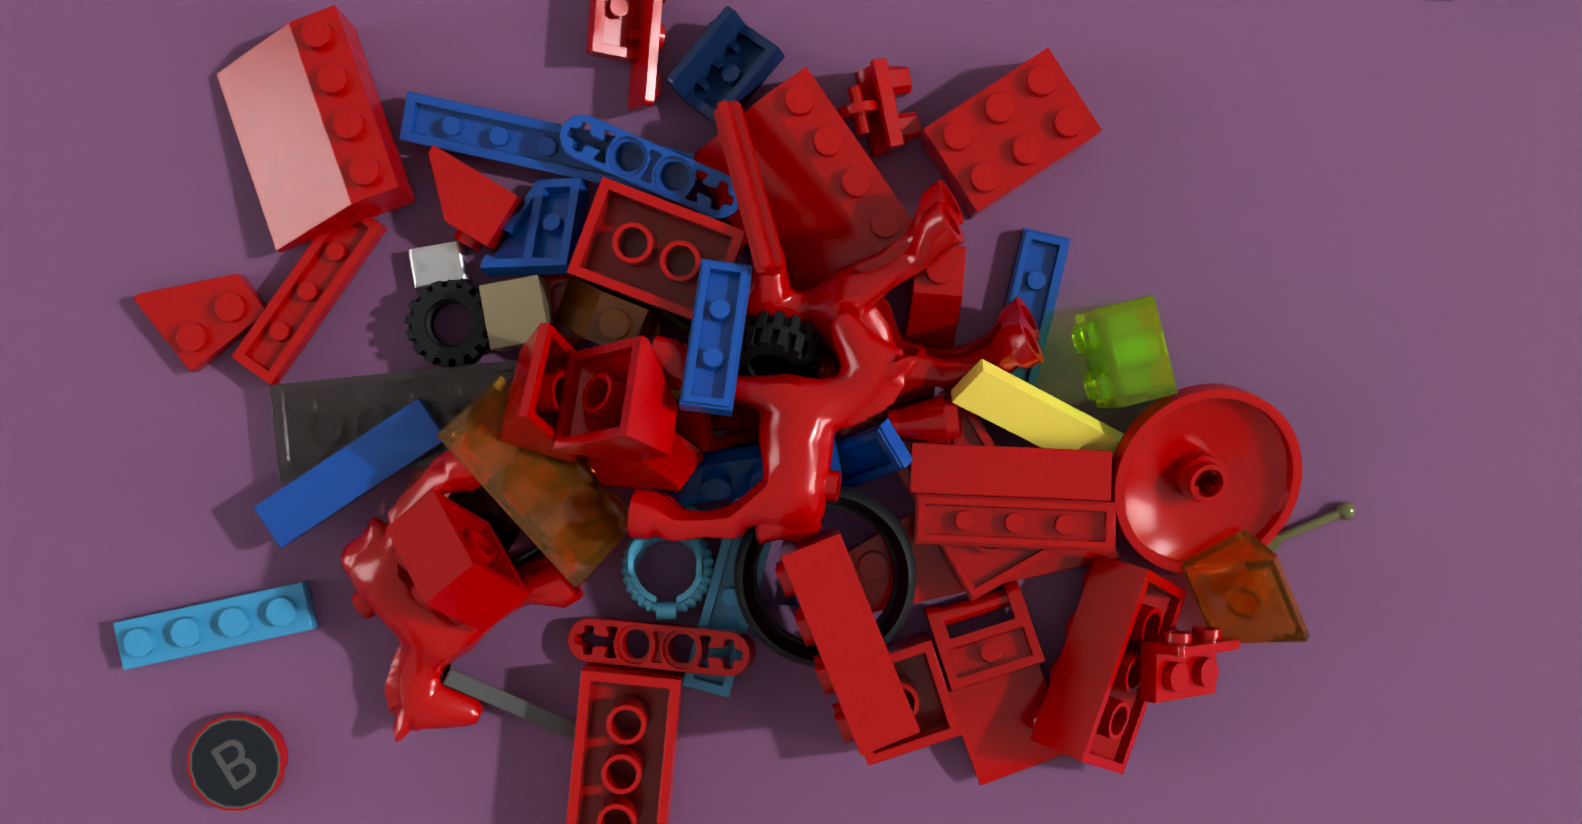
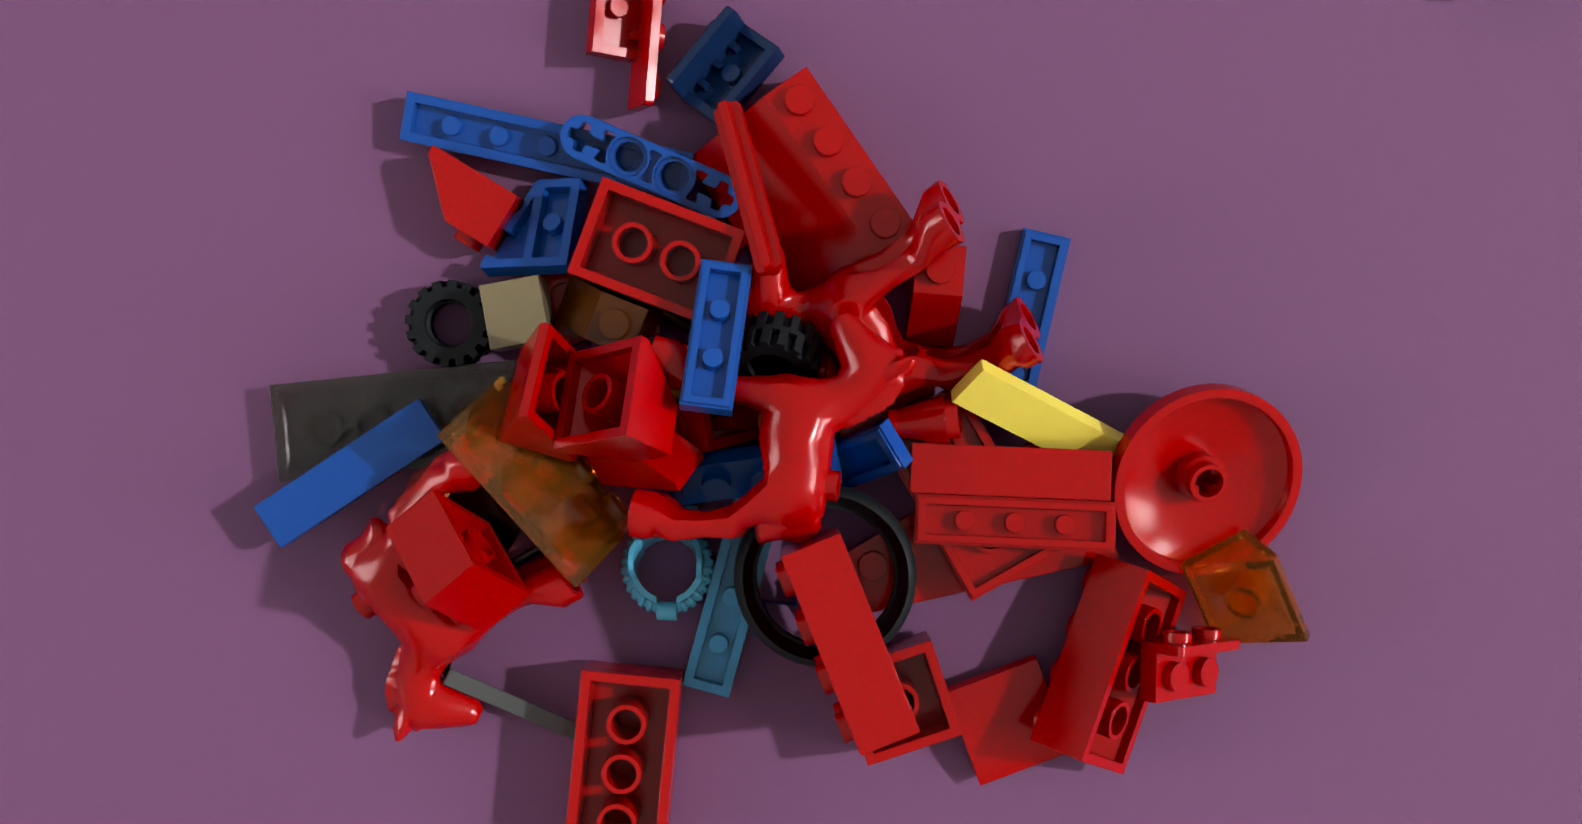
dark azure plate [113,580,319,670] -> none
red wing [133,274,267,372] -> none
black tile [187,712,288,811] -> none
slope [217,5,416,253] -> none
red plate [231,217,388,386] -> none
flat silver piece [408,241,470,289] -> none
red beam [568,616,756,677] -> none
red hips [838,57,922,157] -> none
red brick [918,48,1102,219] -> none
red plate [924,581,1045,692] -> none
clear neon green brick [1071,294,1178,408] -> none
olive hinge [1264,501,1356,552] -> none

